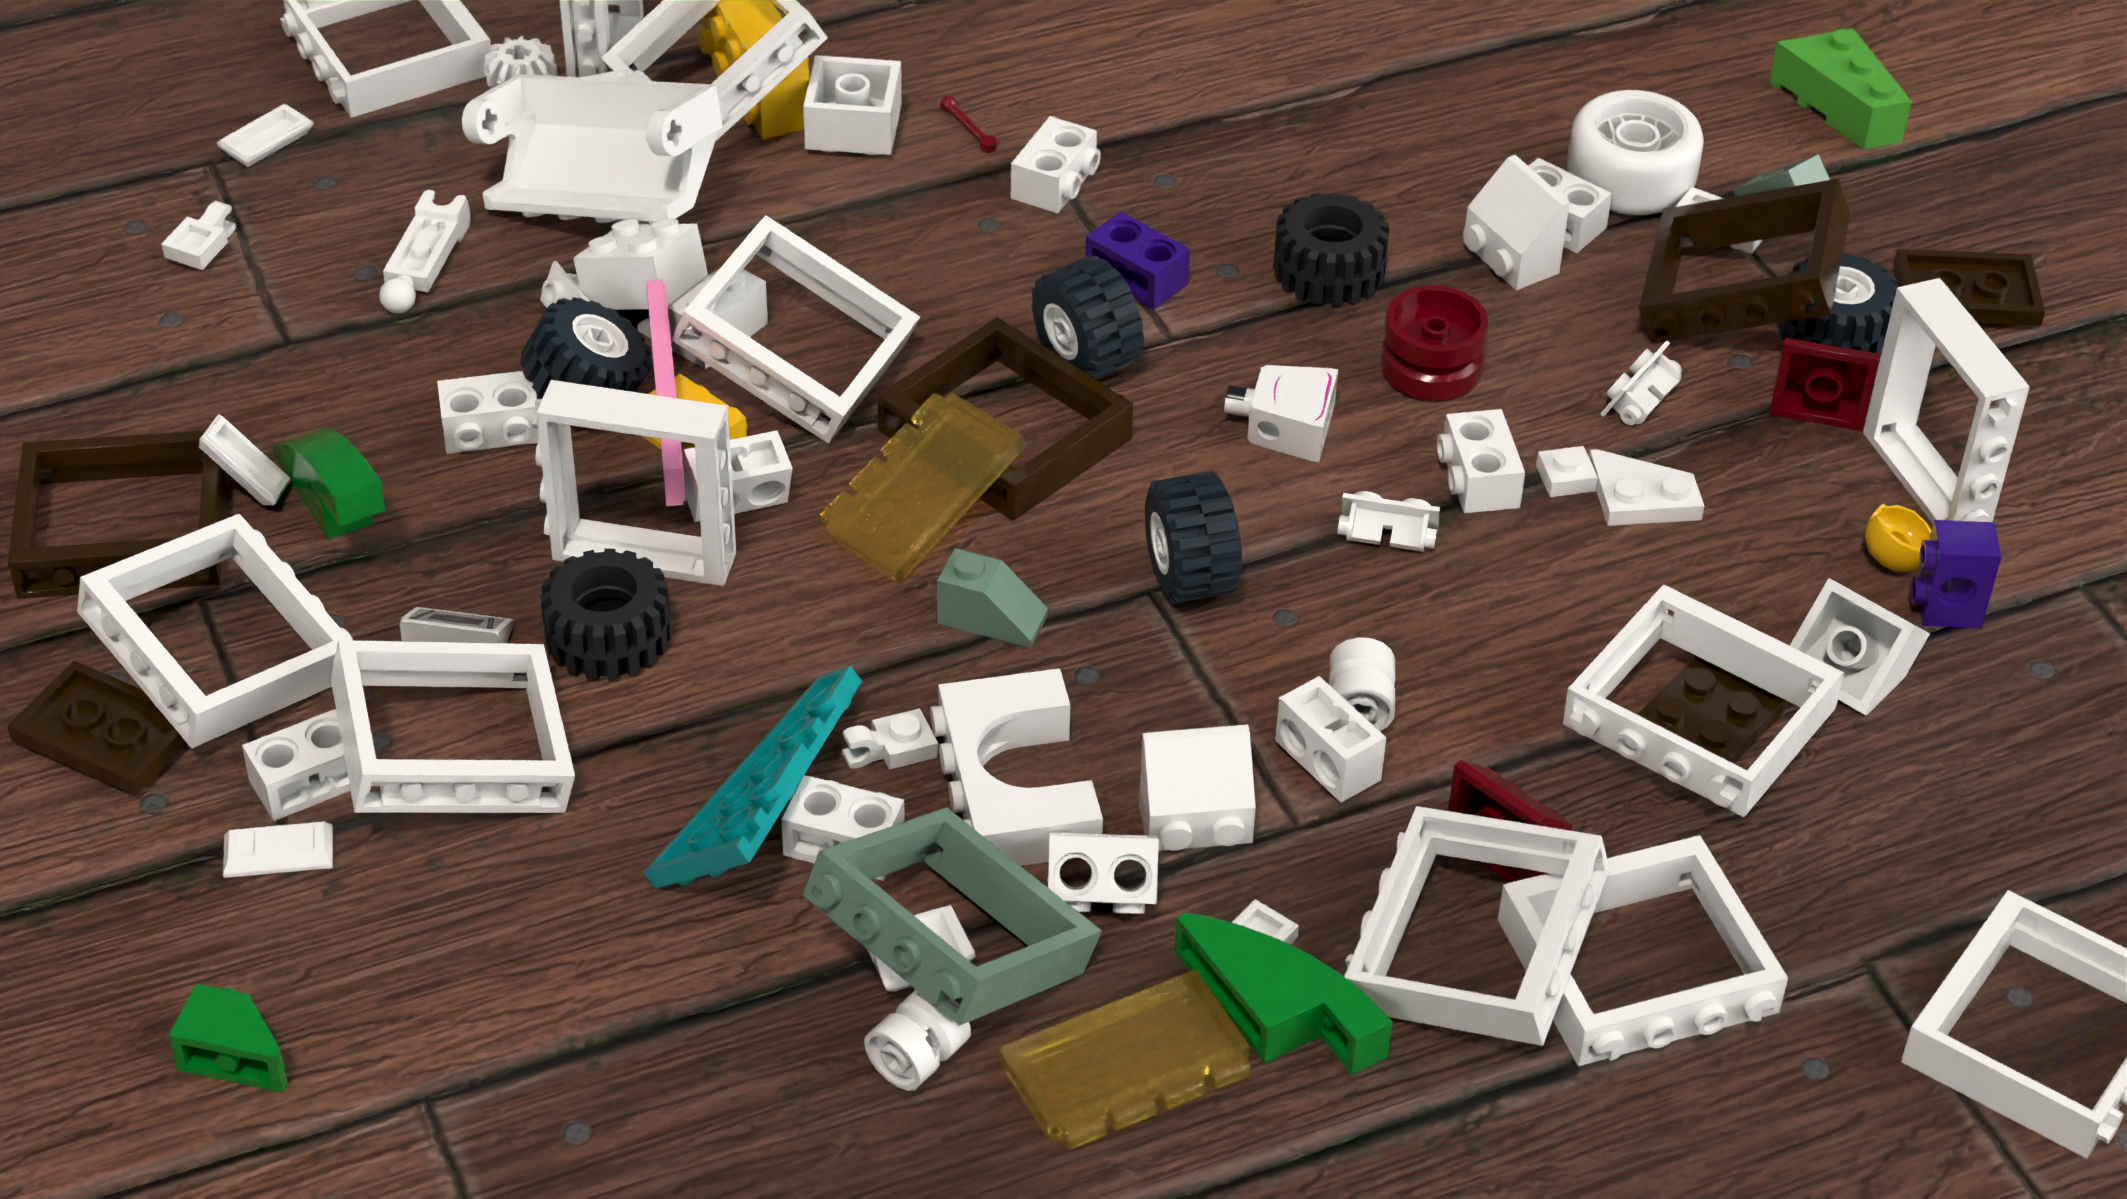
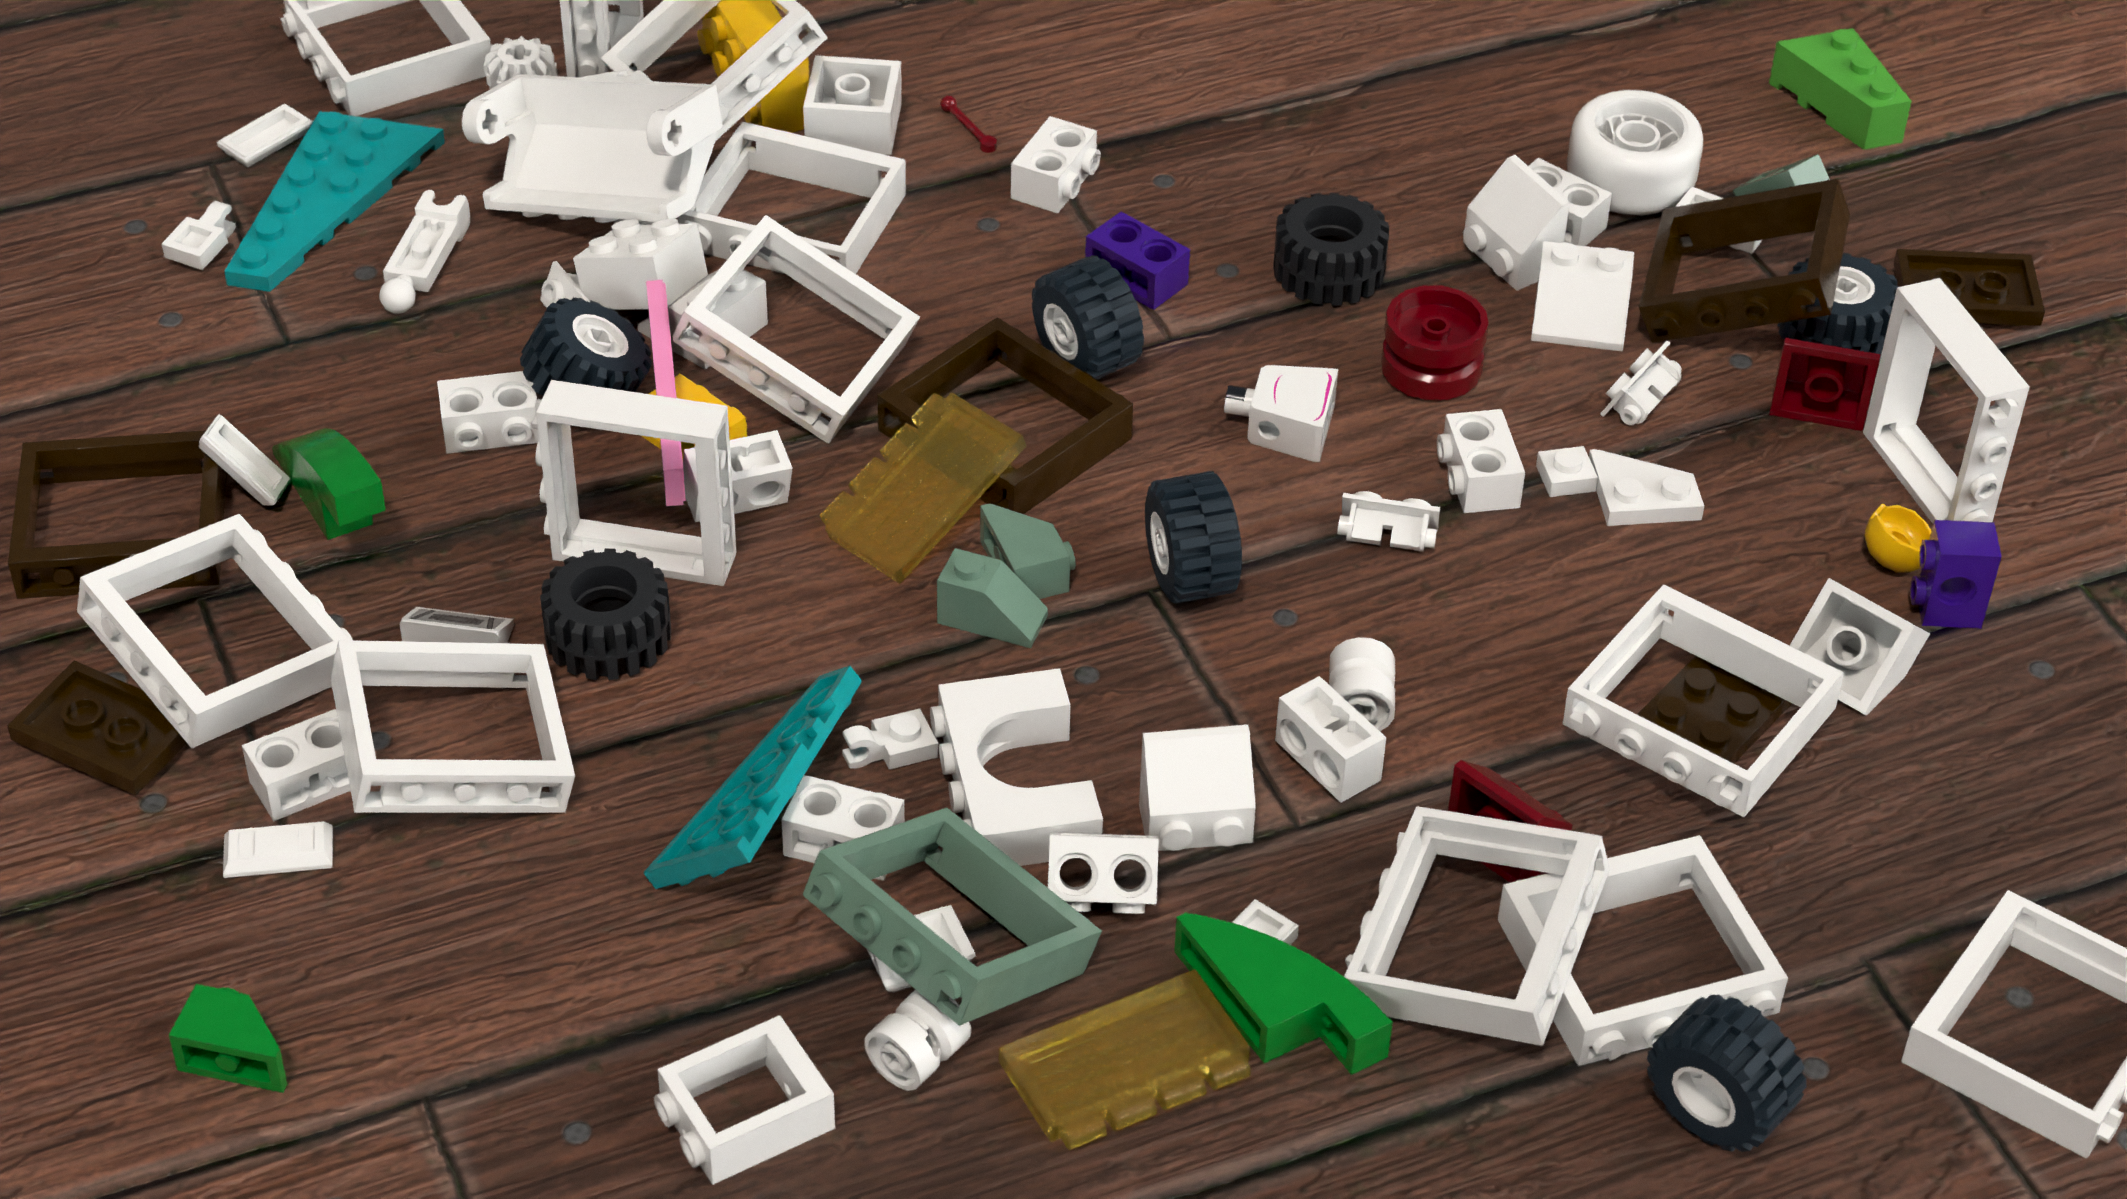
none -> teal wing [224,111,445,292]
none -> white window [654,1015,835,1184]
none -> white window [679,121,906,274]
none -> sand green slope [980,503,1076,599]
none -> white slope [1531,241,1634,351]
none -> black wheel [1647,995,1807,1152]

